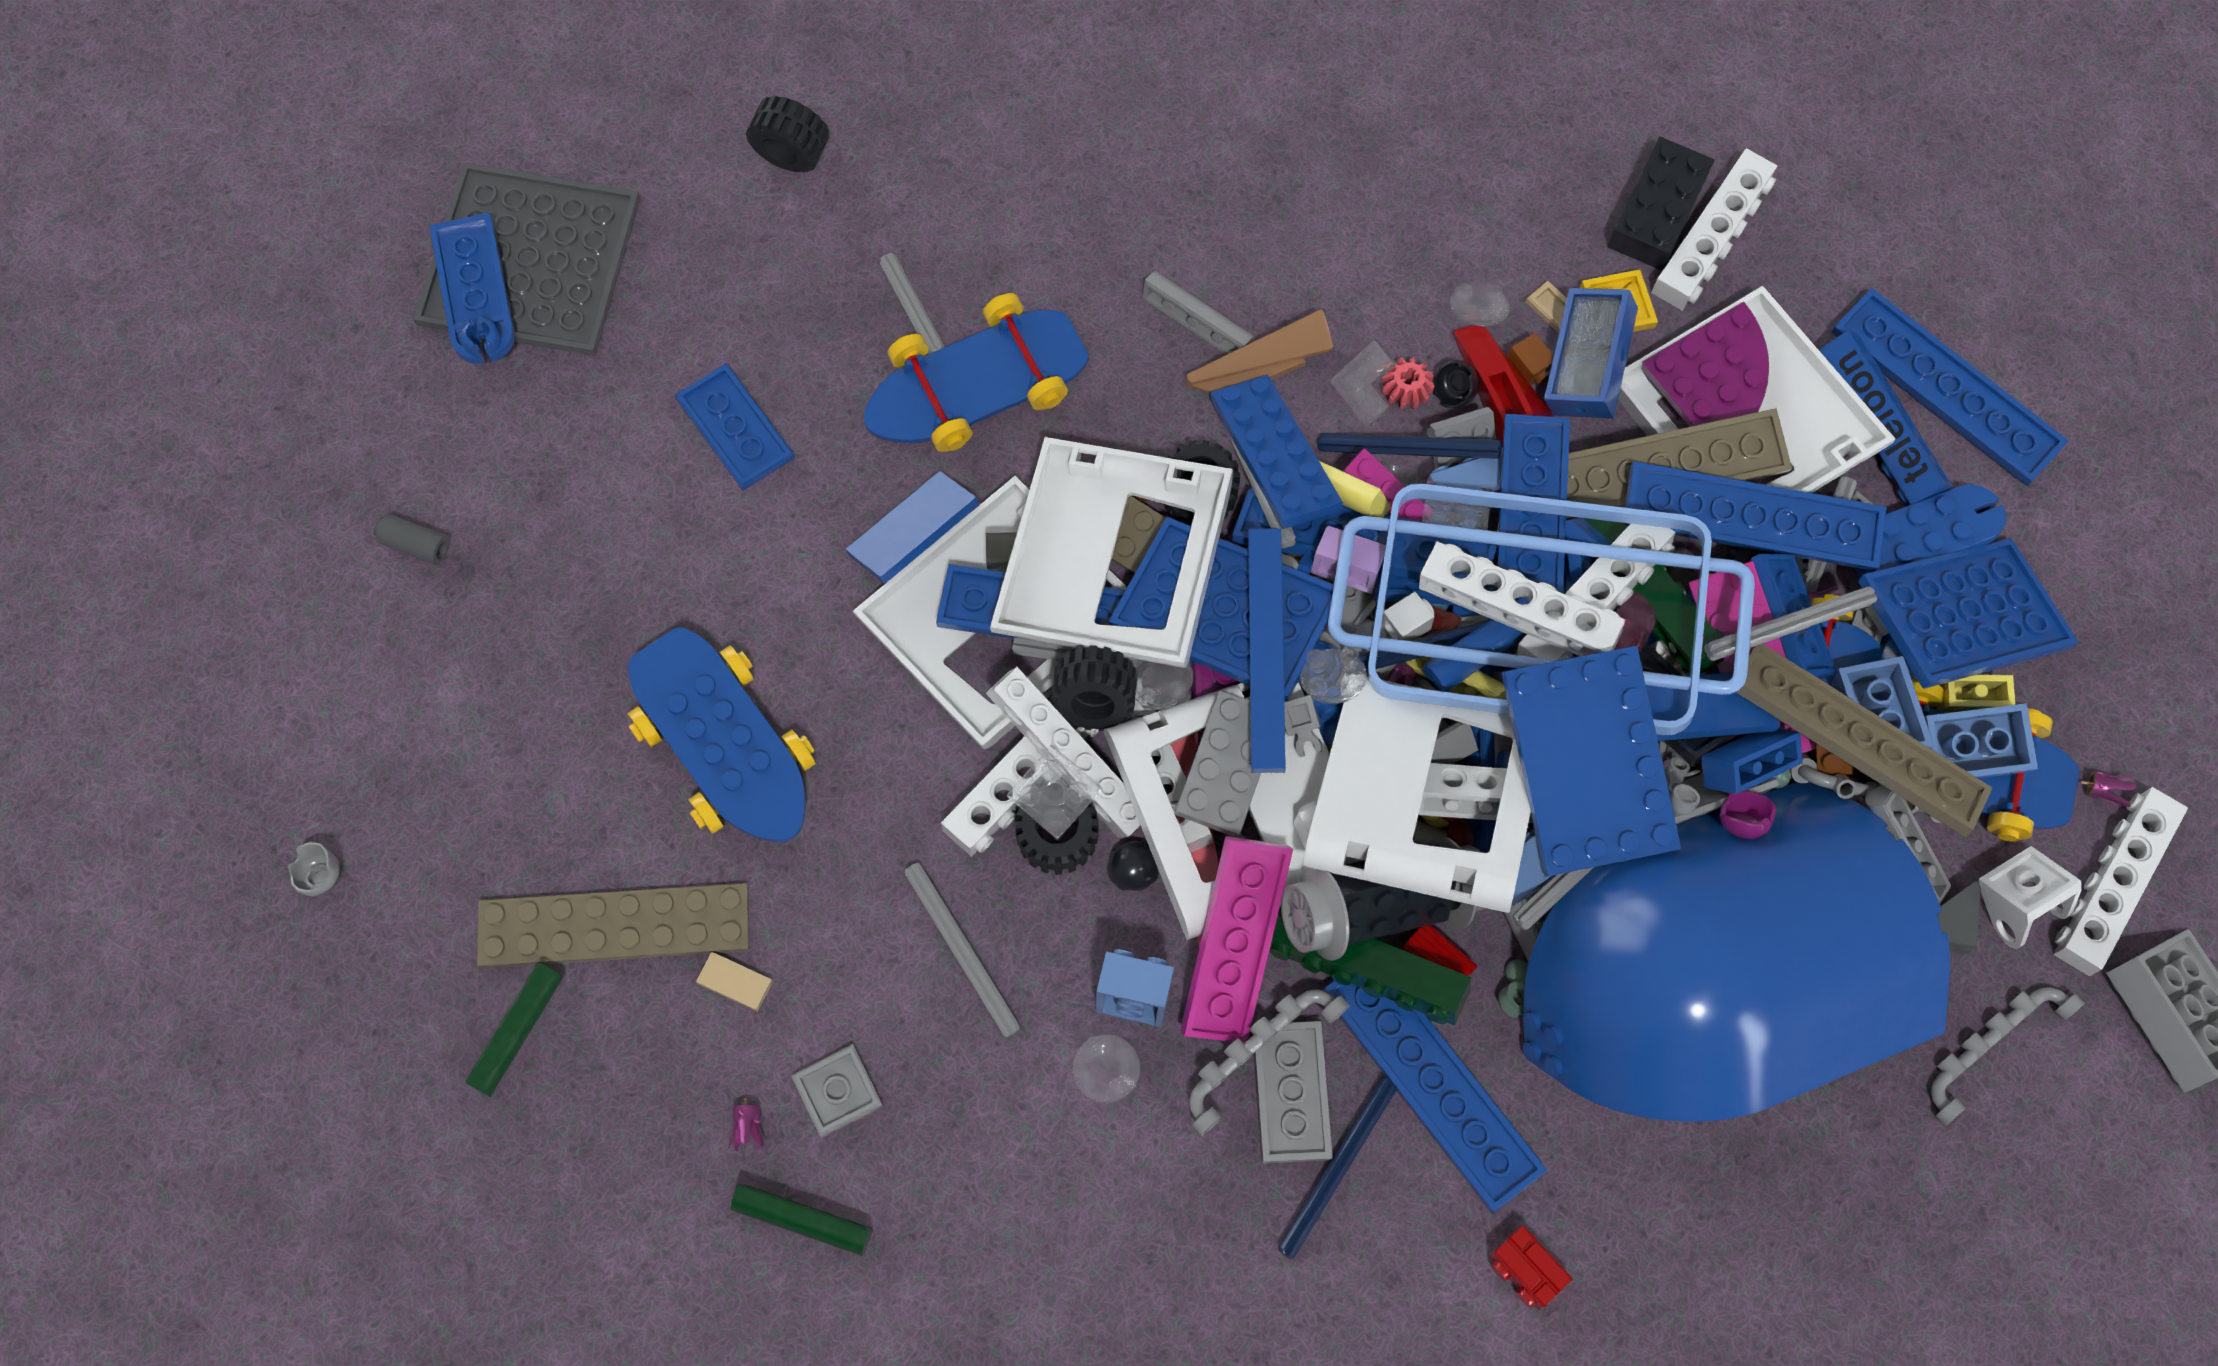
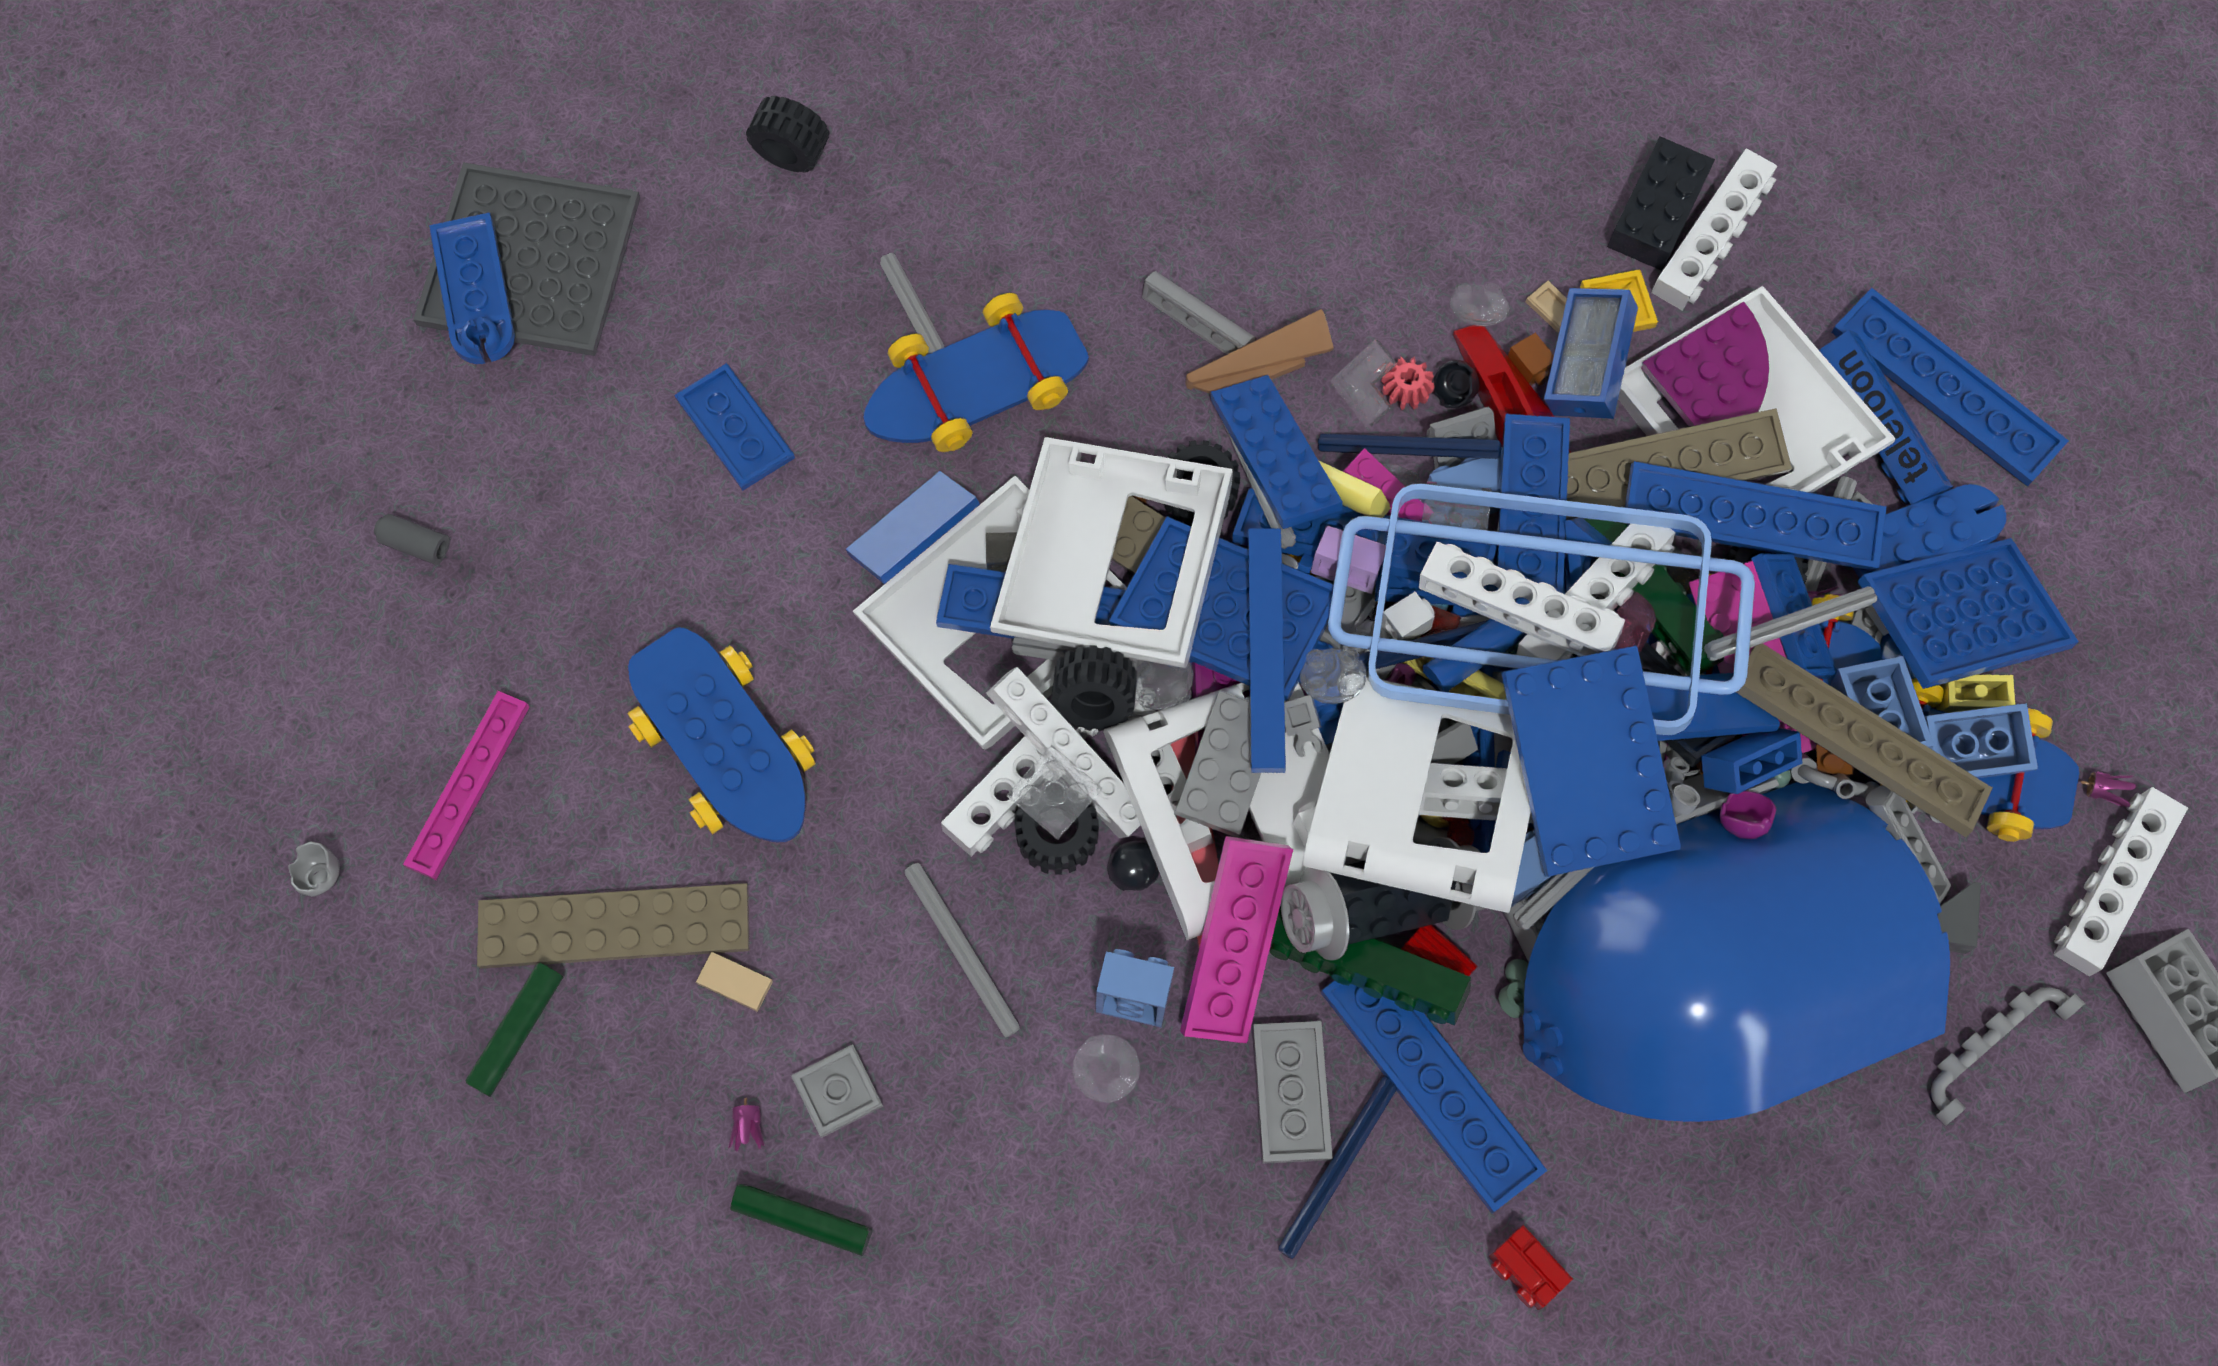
light grey bar [1189,990,1350,1136] -> none
white hose [1979,846,2082,949] -> none
none -> dark pink plate [403,691,529,880]

